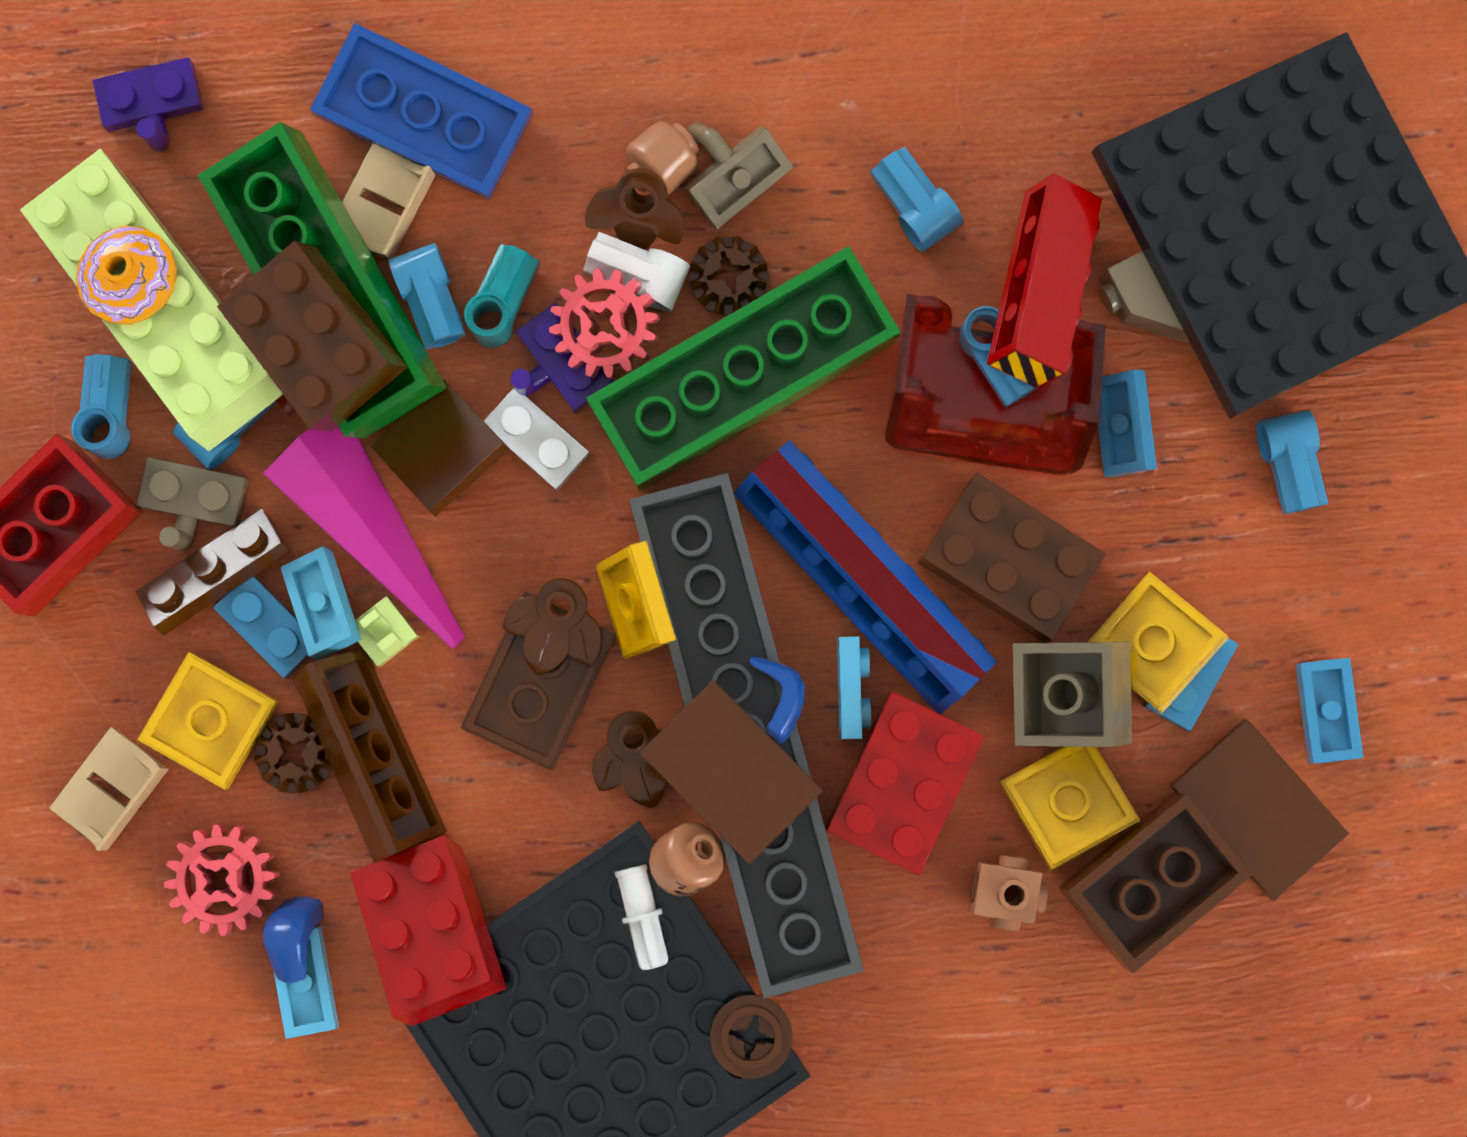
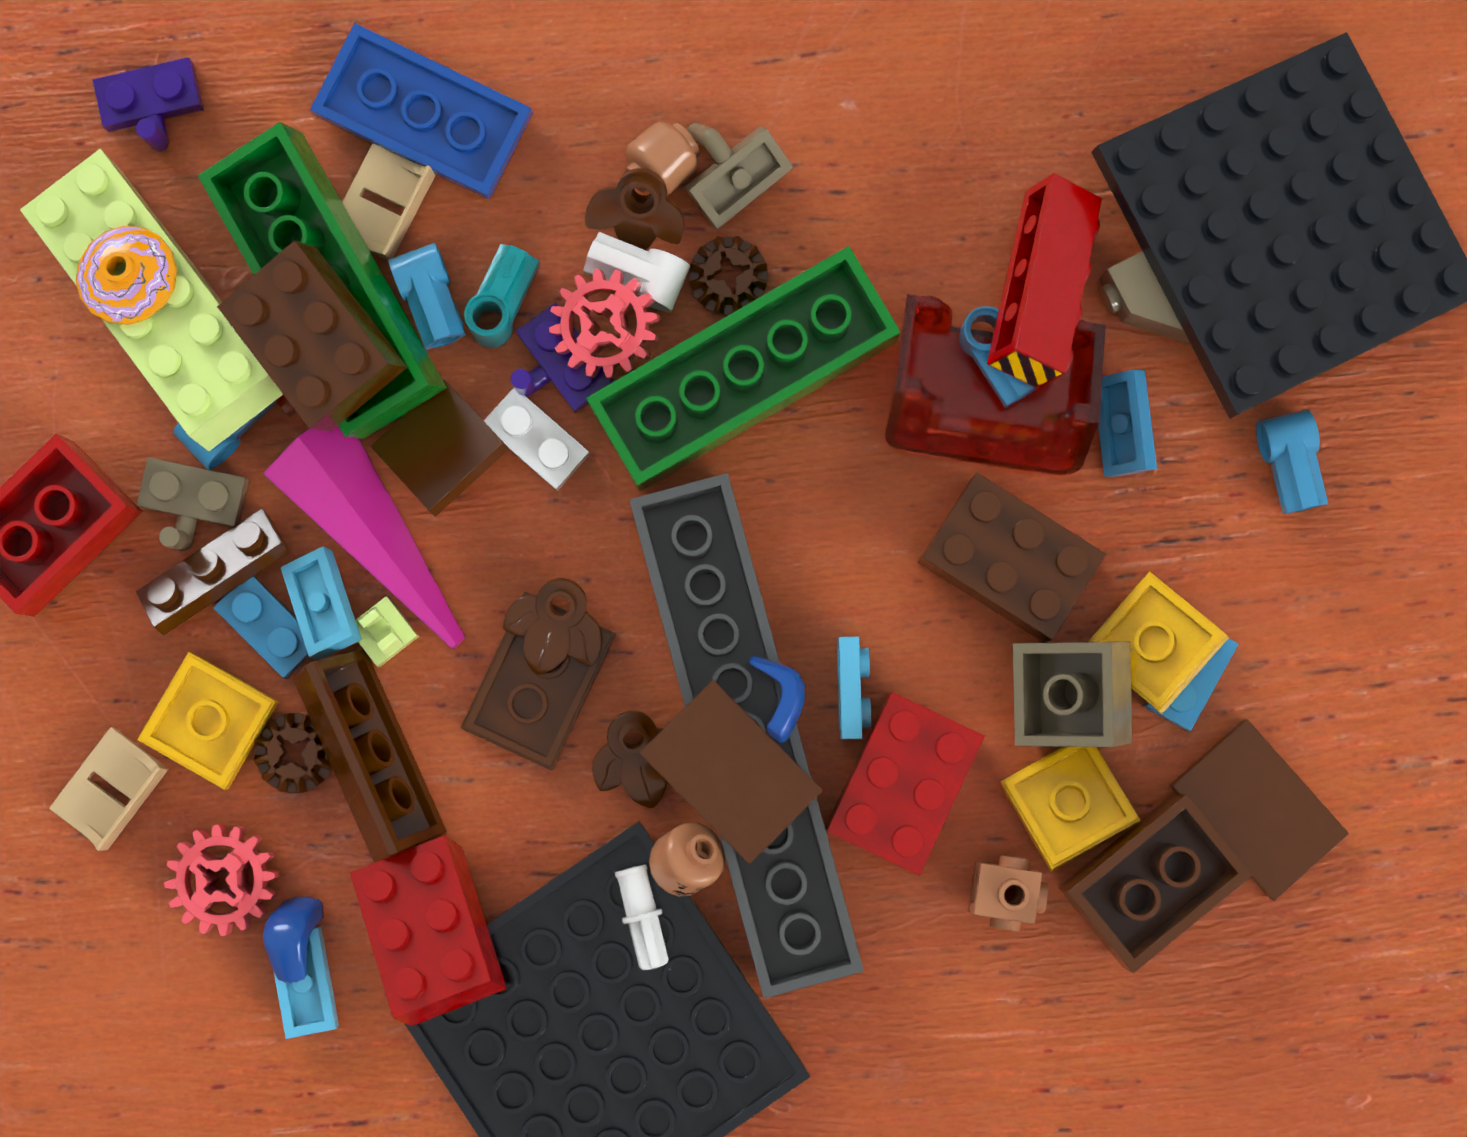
dark azure piece [71,354,132,460] -> none
yellow tile [596,541,676,659] -> none
reddish brown gear [710,994,793,1079] -> none
blue brick [733,440,997,714] -> none
dark azure piece [870,147,964,253] -> none
dark azure plate [1295,657,1363,764] -> none

